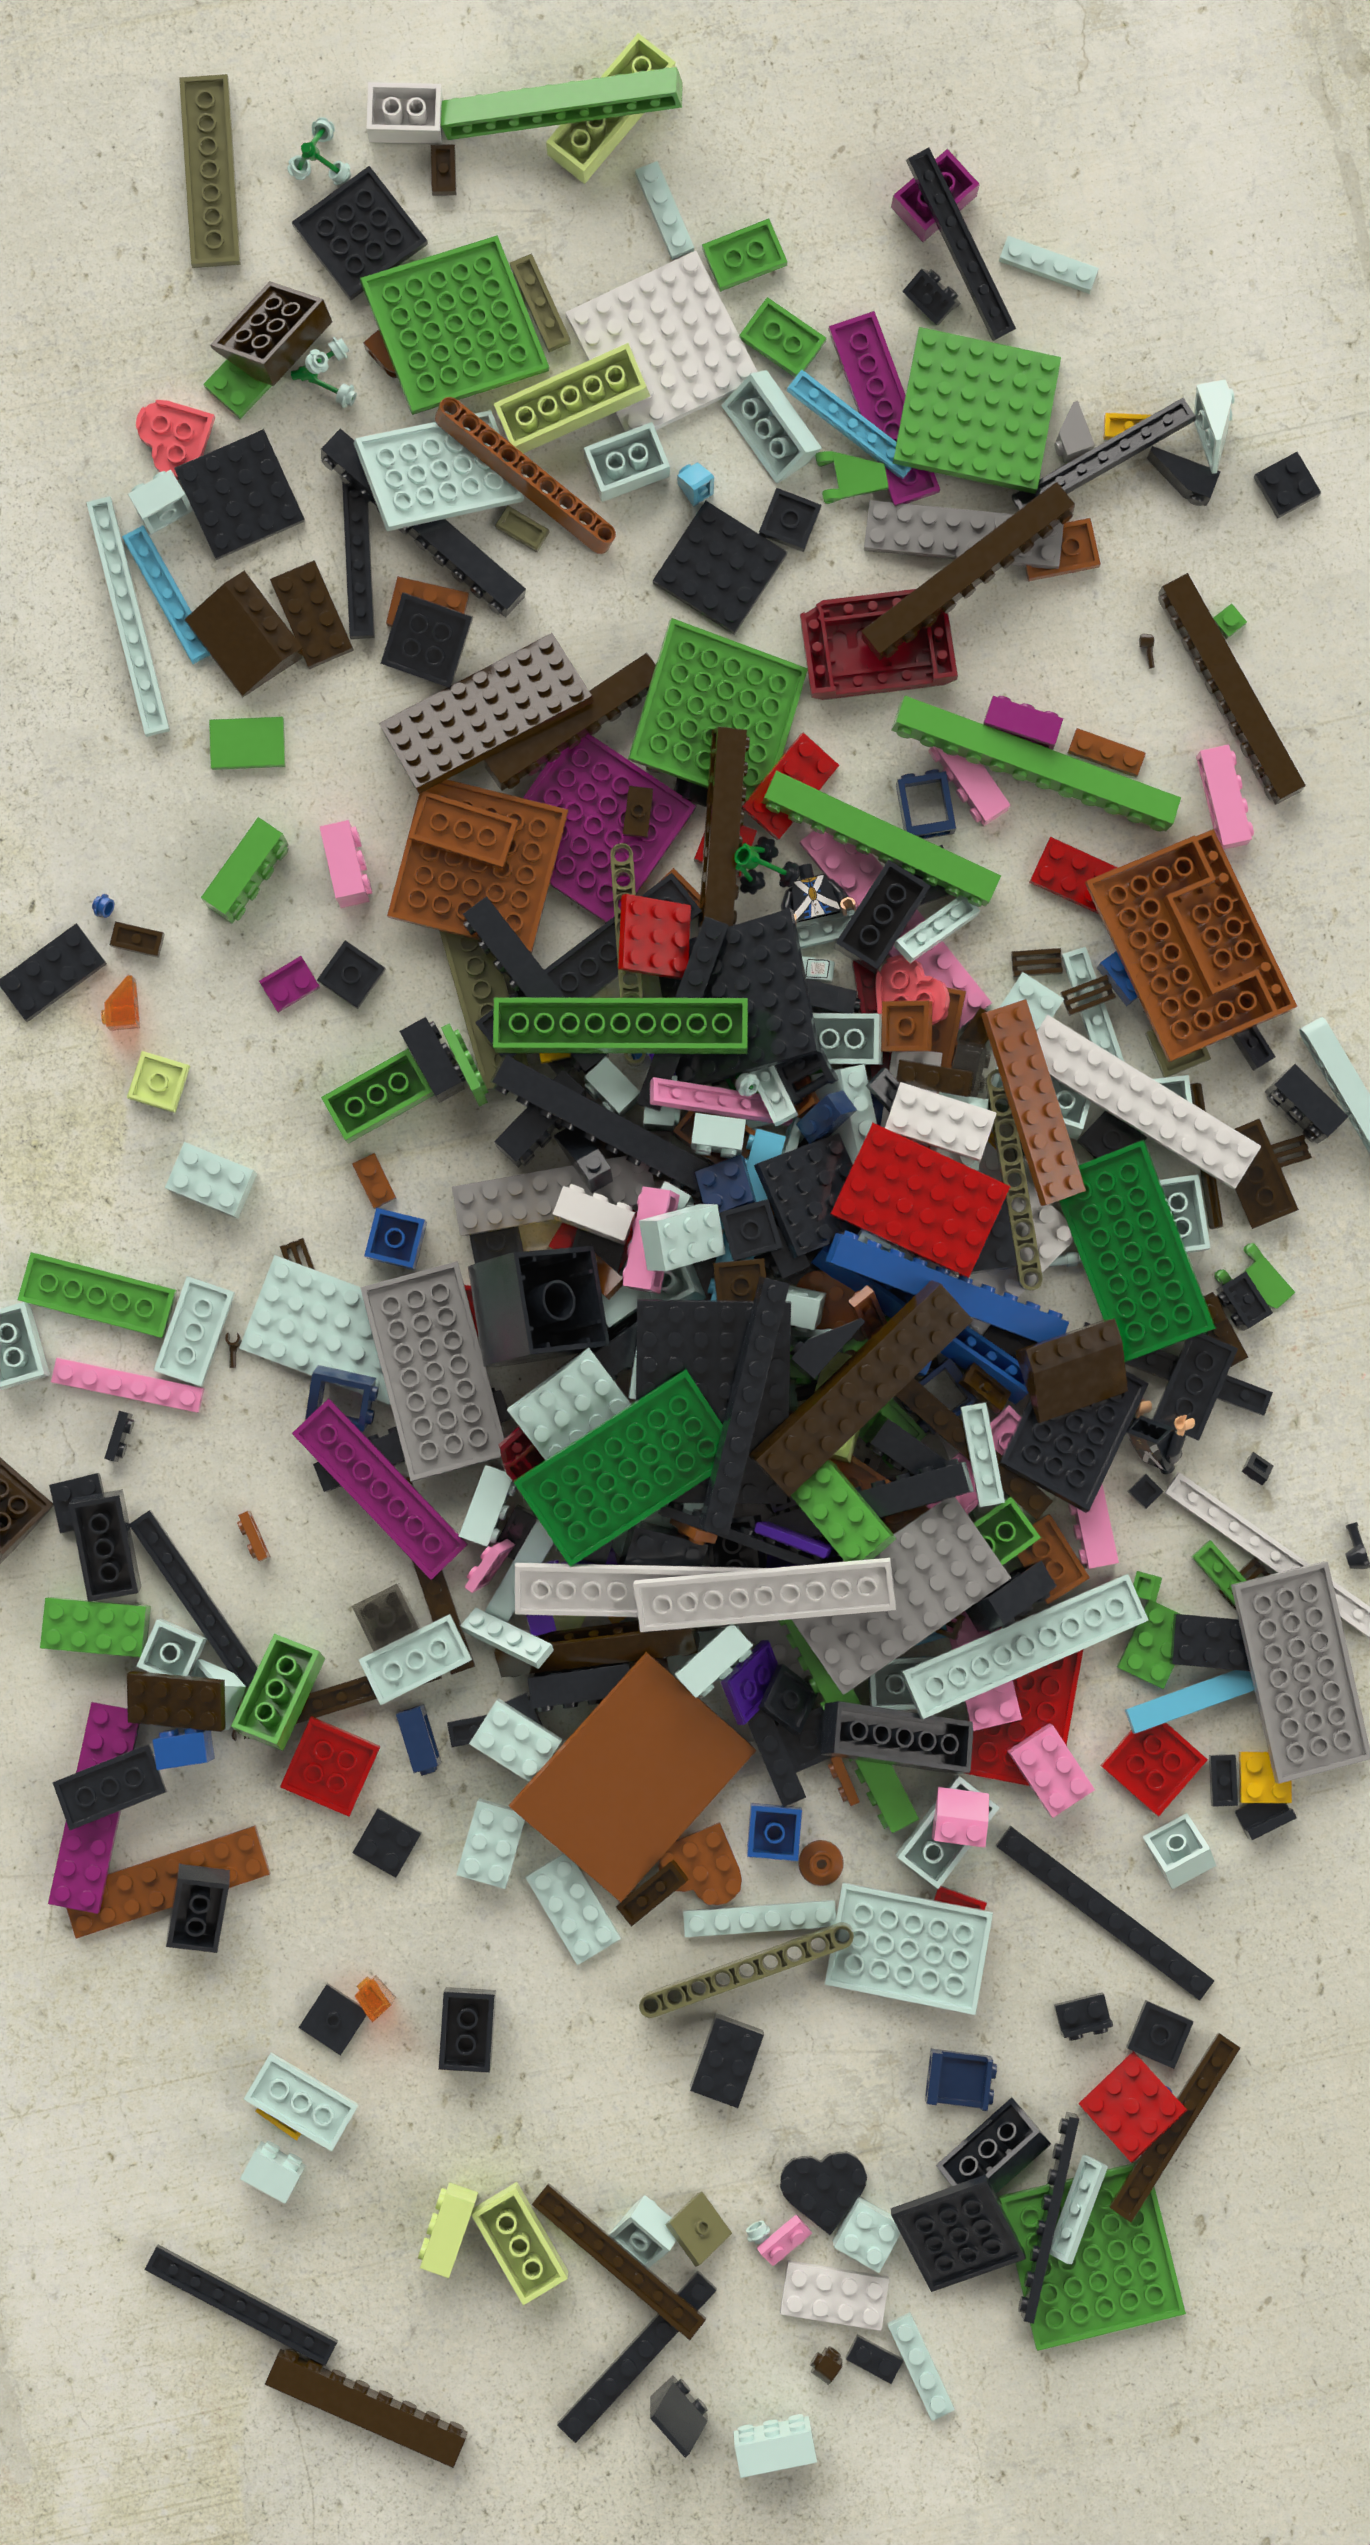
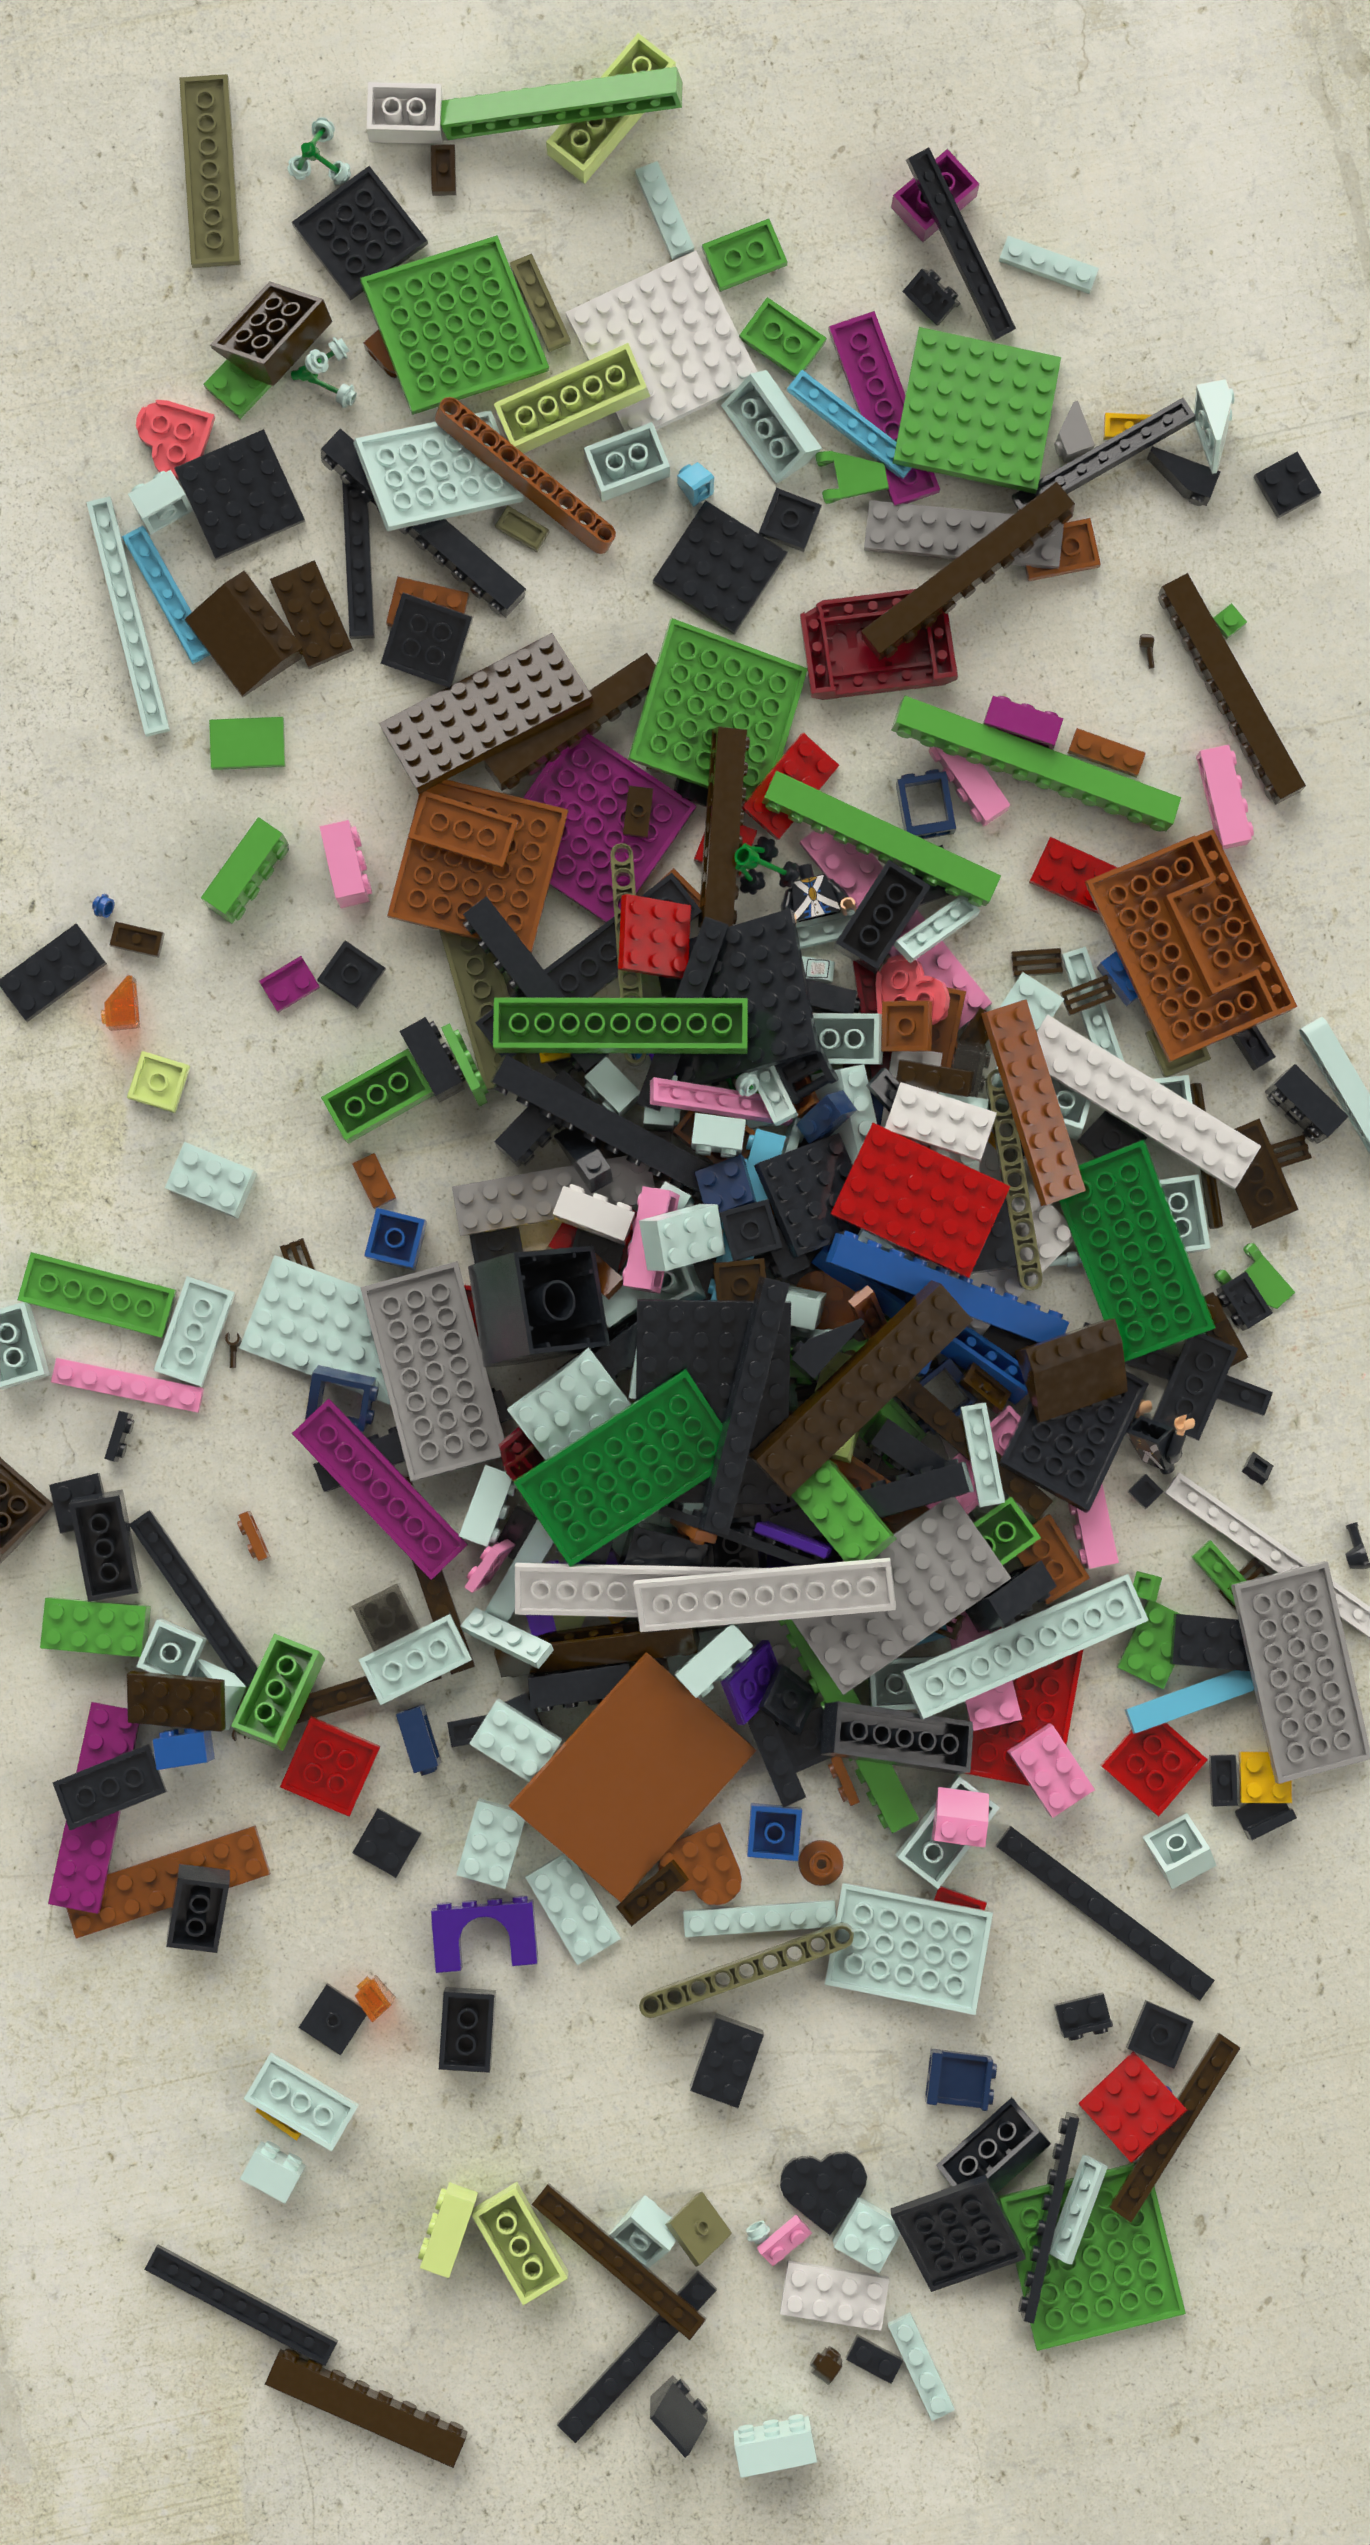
none -> dark purple arch [431,1896,538,1973]

